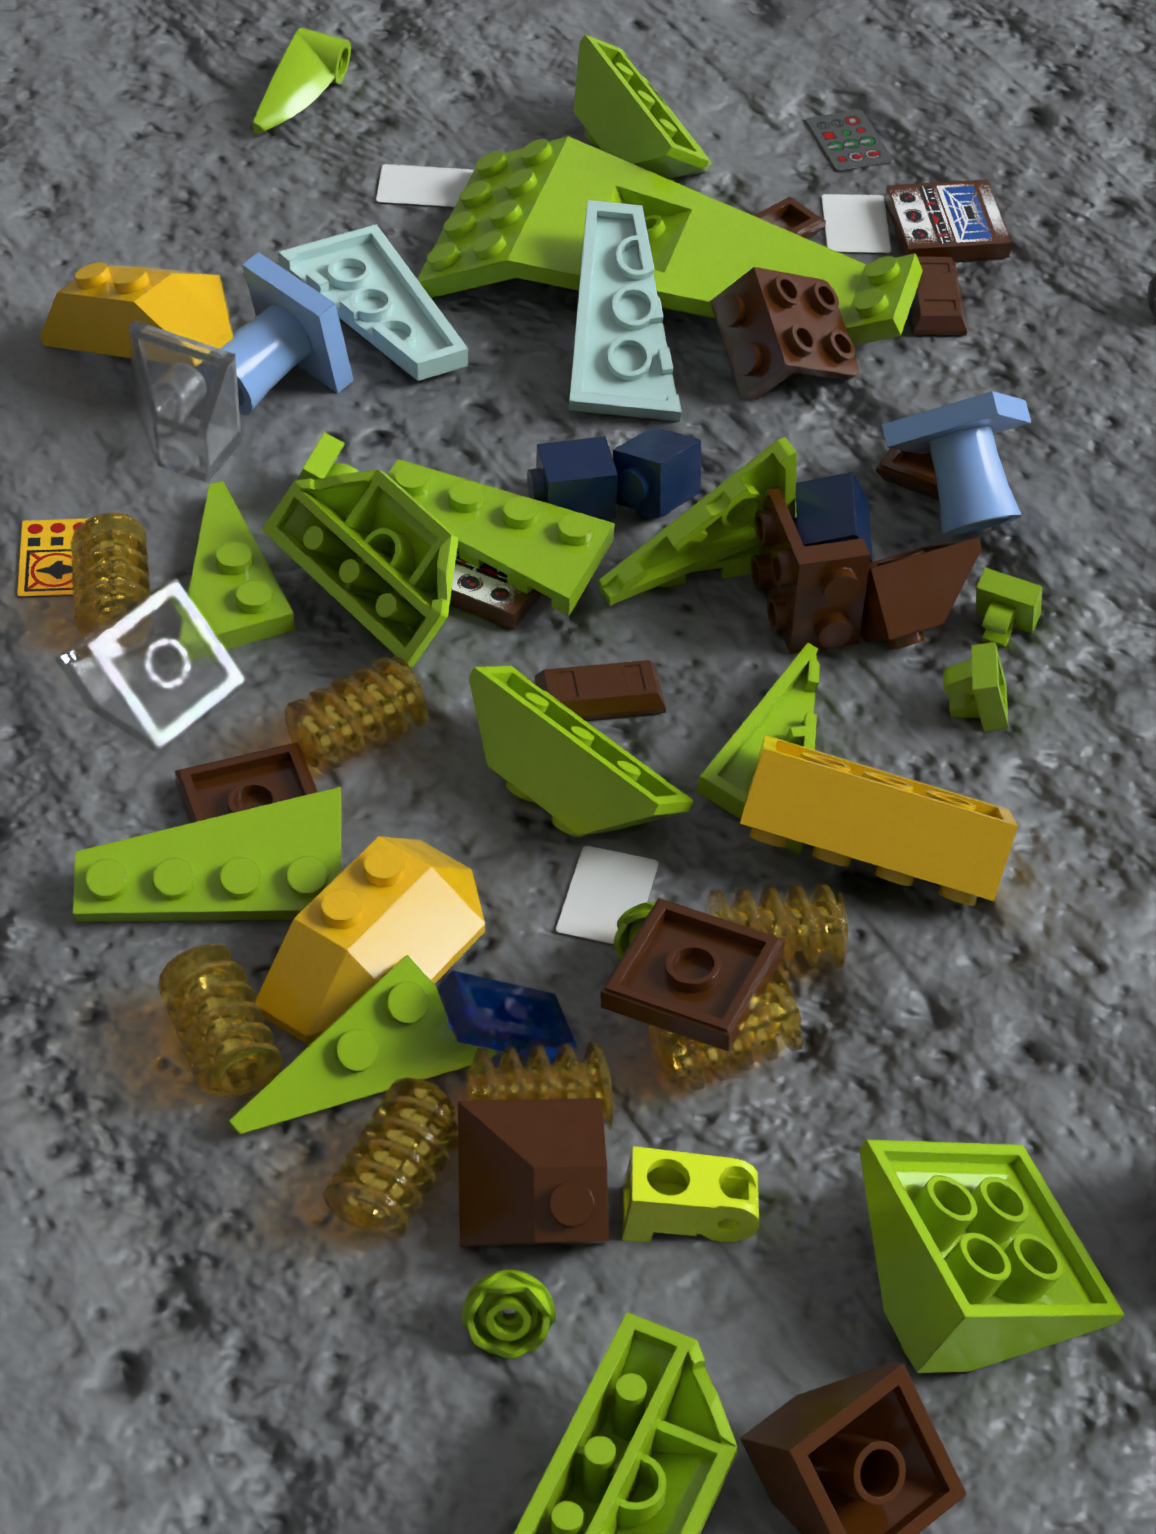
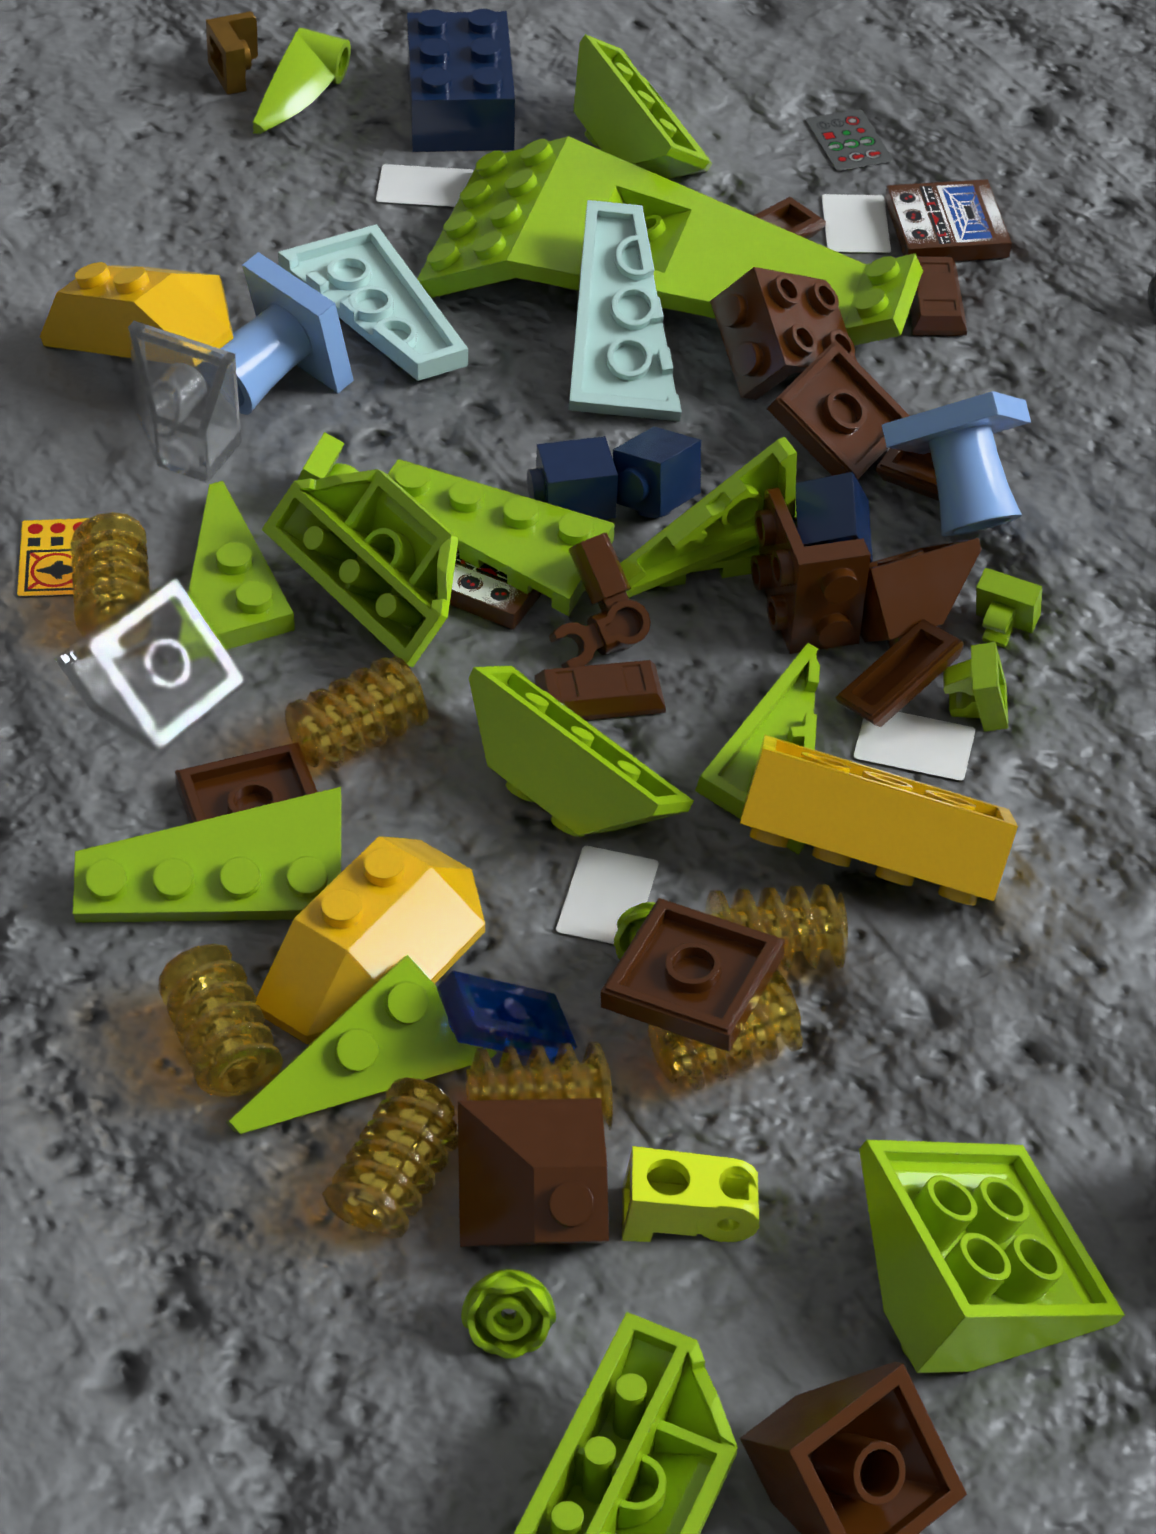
none -> pearl gold bracket [206,11,258,95]
none -> dark blue brick [407,9,515,152]
none -> reddish brown bar [548,533,651,668]
none -> reddish brown tile [766,340,910,480]
none -> reddish brown tile [835,619,964,727]
none -> white sticker [854,712,975,781]

